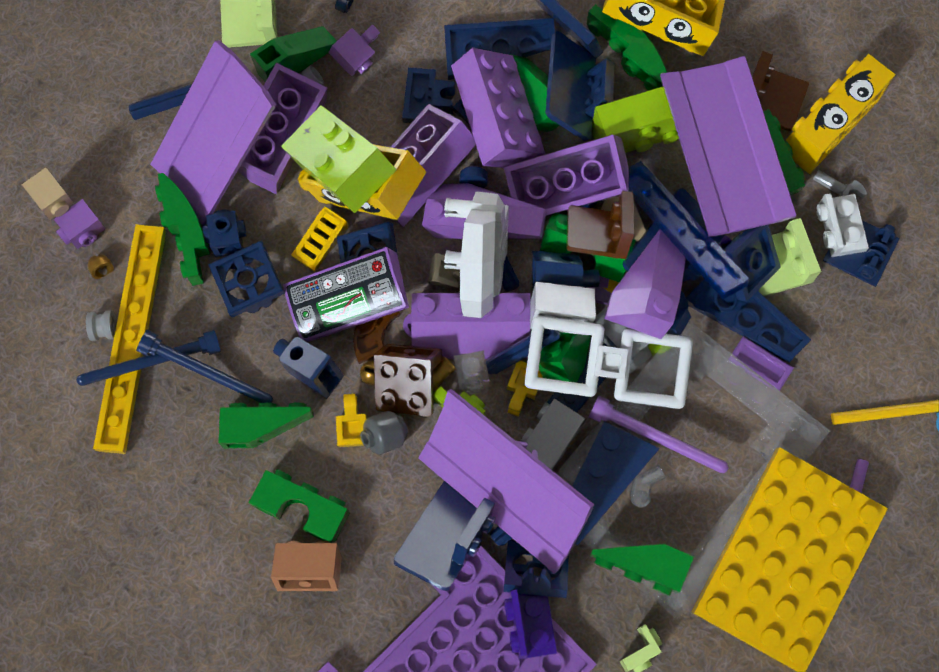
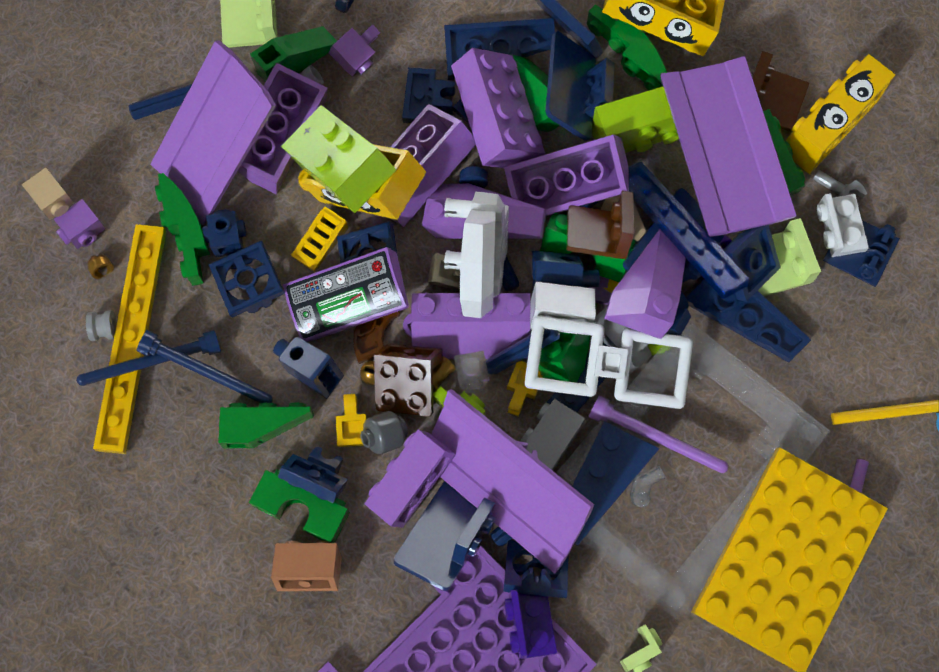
green slope [590,544,694,596] -> none
medium lavender tile [727,336,794,394] -> none
none -> dark blue plate [278,447,348,503]
none -> medium lavender brick [365,429,456,528]

